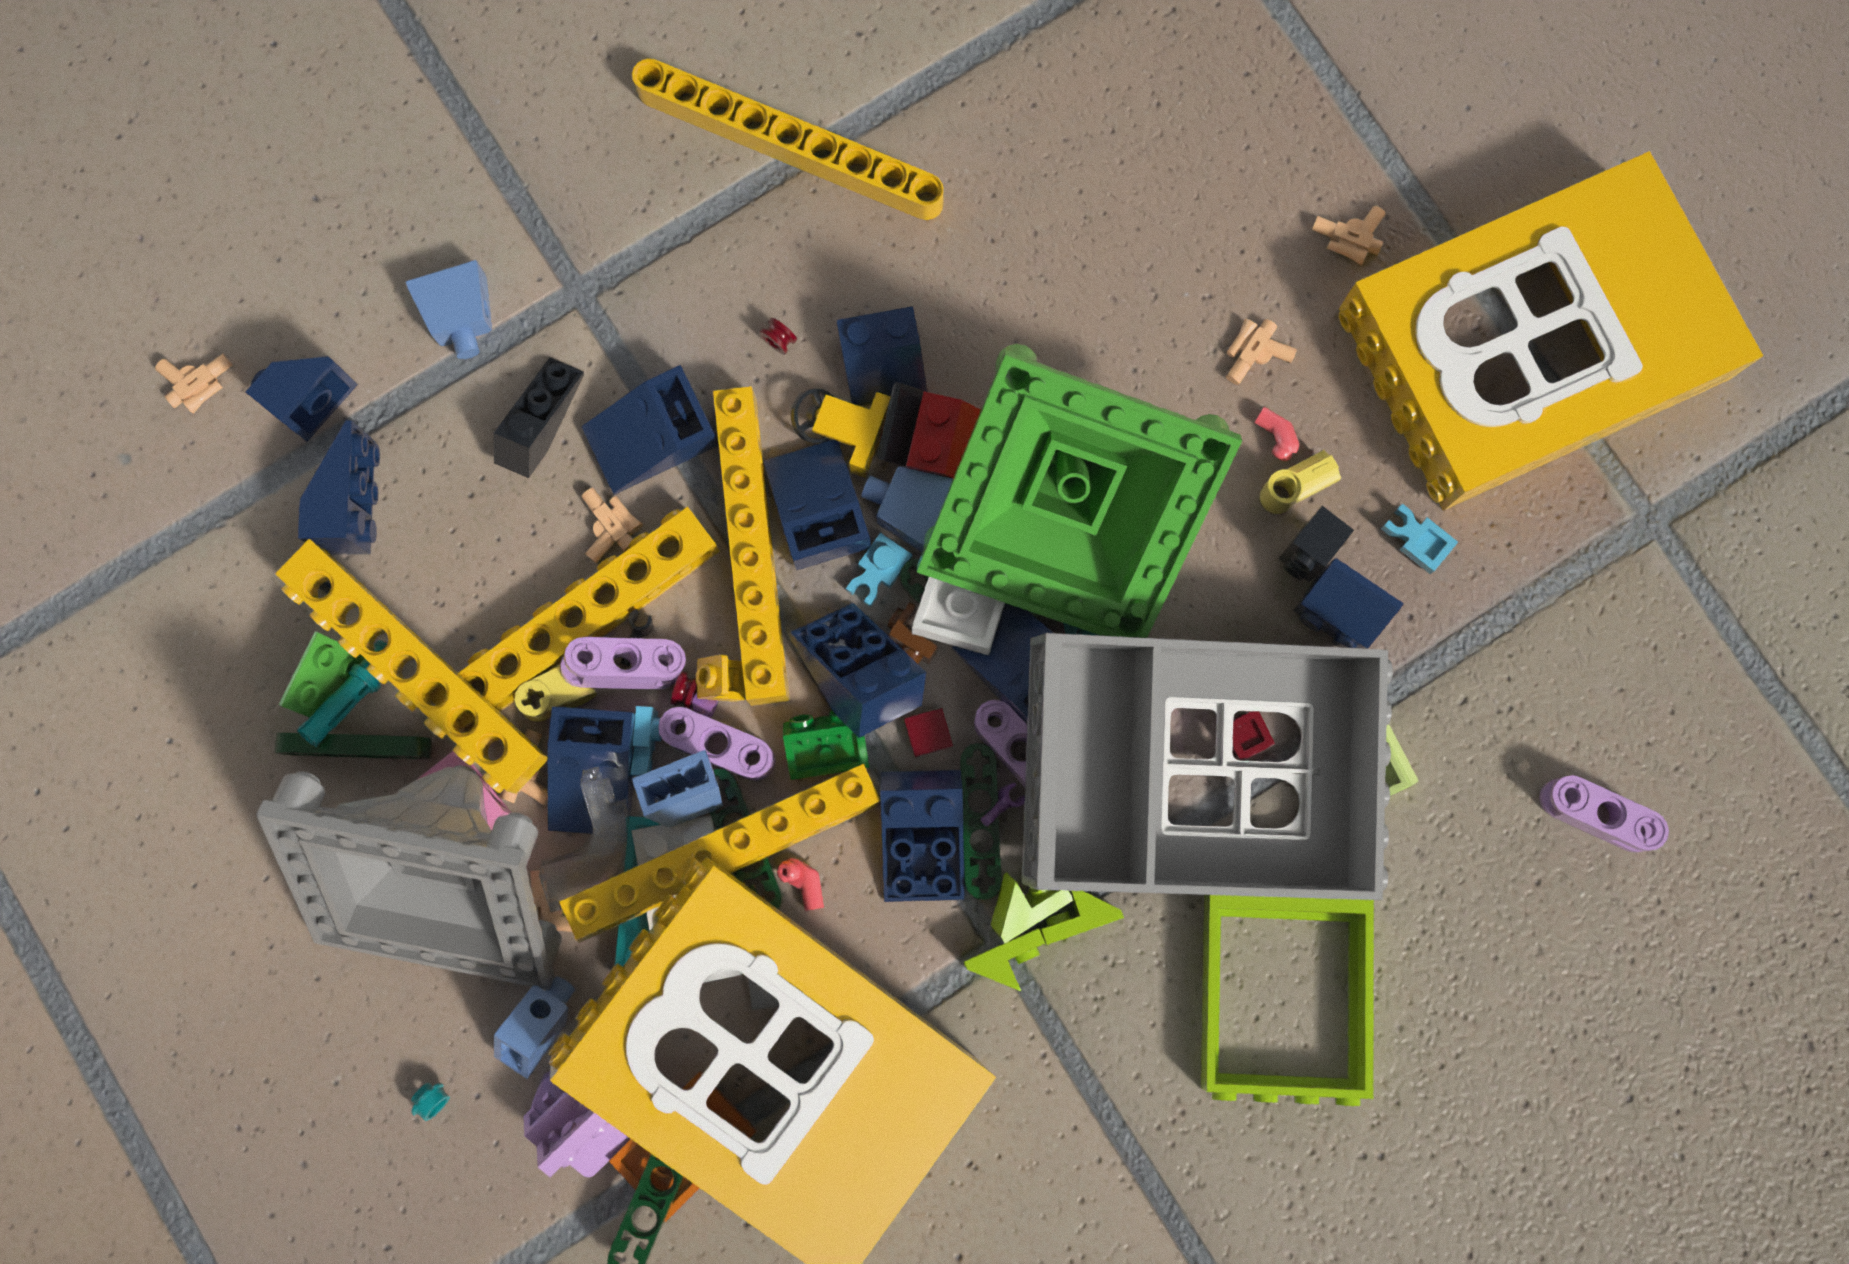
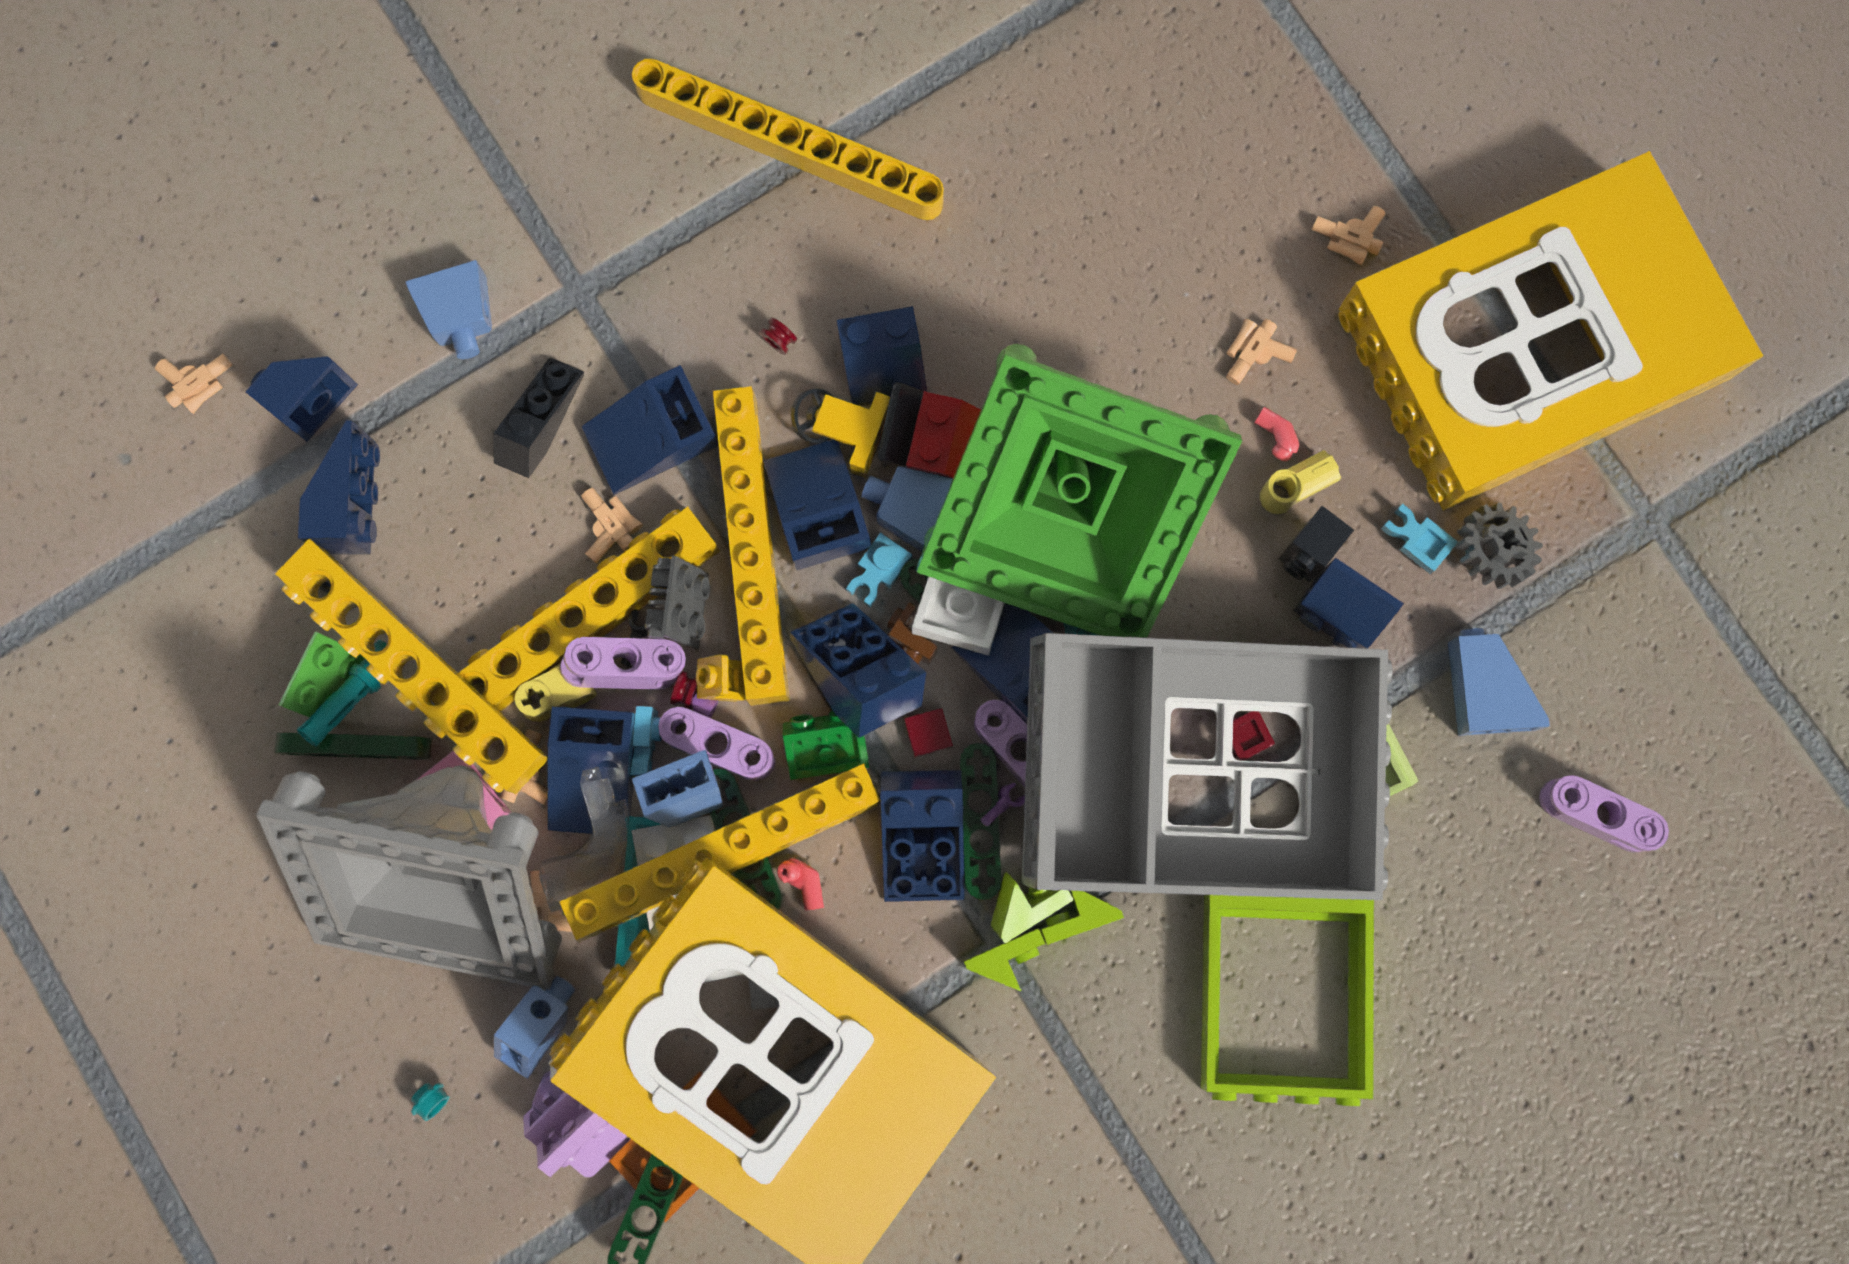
none -> dark grey hinge [644,556,710,650]
none -> medium blue slope [1448,628,1550,736]
none -> dark grey gear [1456,502,1543,589]

